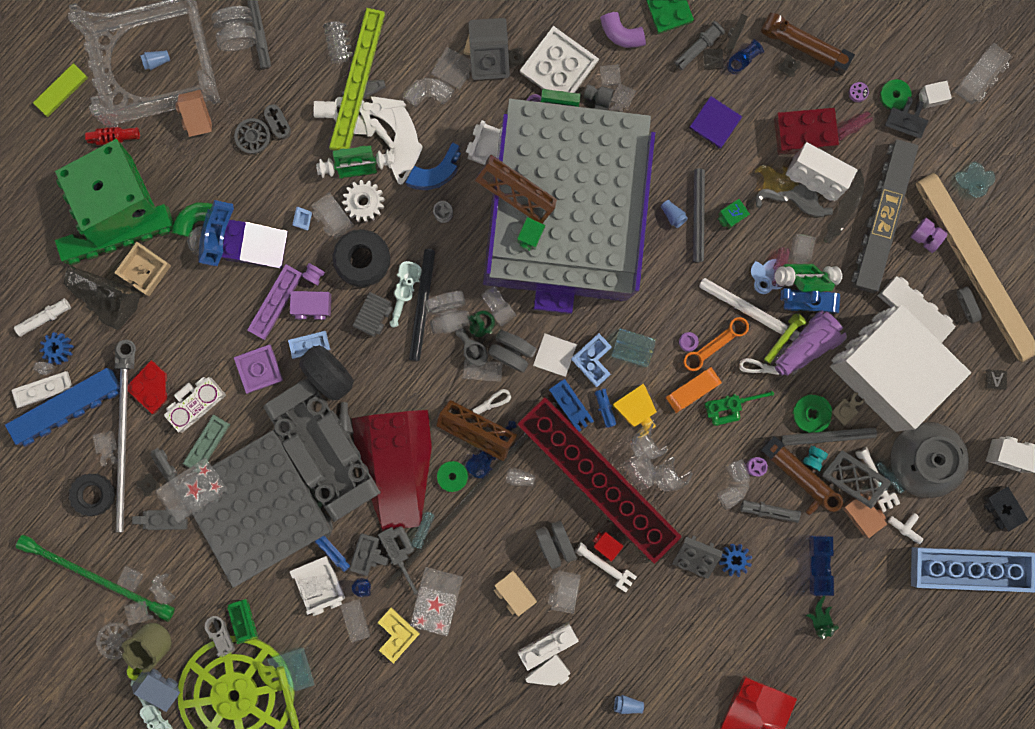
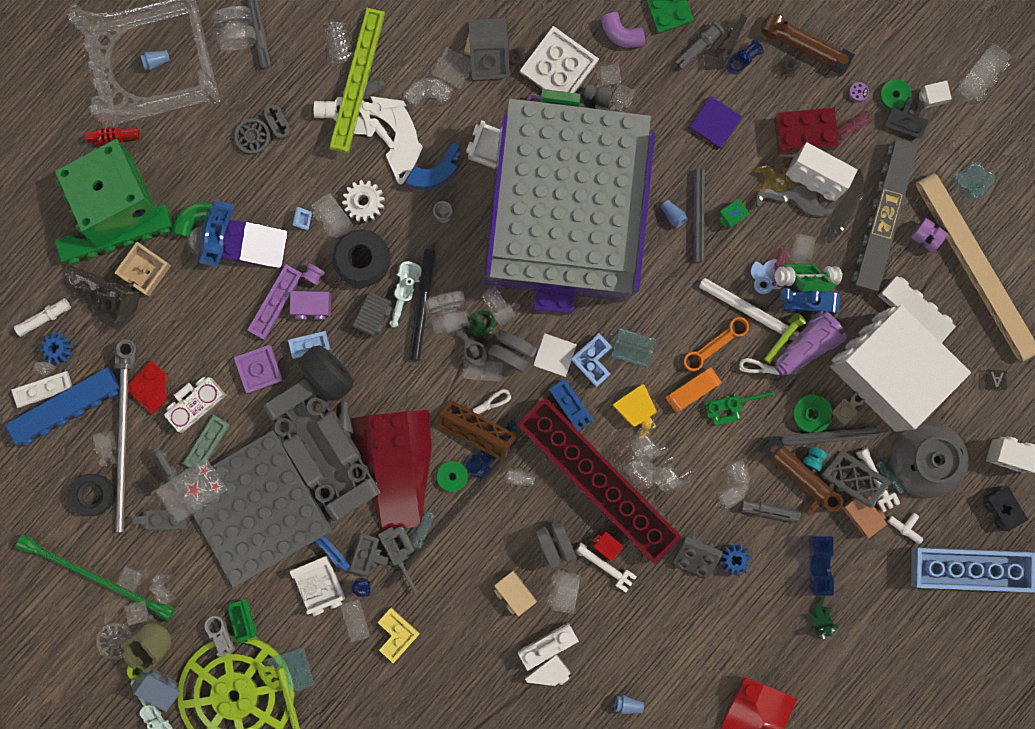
lime tile [33,63,88,117] -> none
nougat brick [175,90,212,137] -> none
green plate [316,146,394,178] -> none
clear slope [410,567,463,636] -> none
reddish brown fence [475,155,557,224] -> none
green brick [517,217,546,251] -> none
blue axle [594,389,616,428] -> none
medium lavender tile [679,332,699,352] -> none
medium lavender wheel [746,457,767,476] -> none
dark grey beam [957,287,982,324] -> none

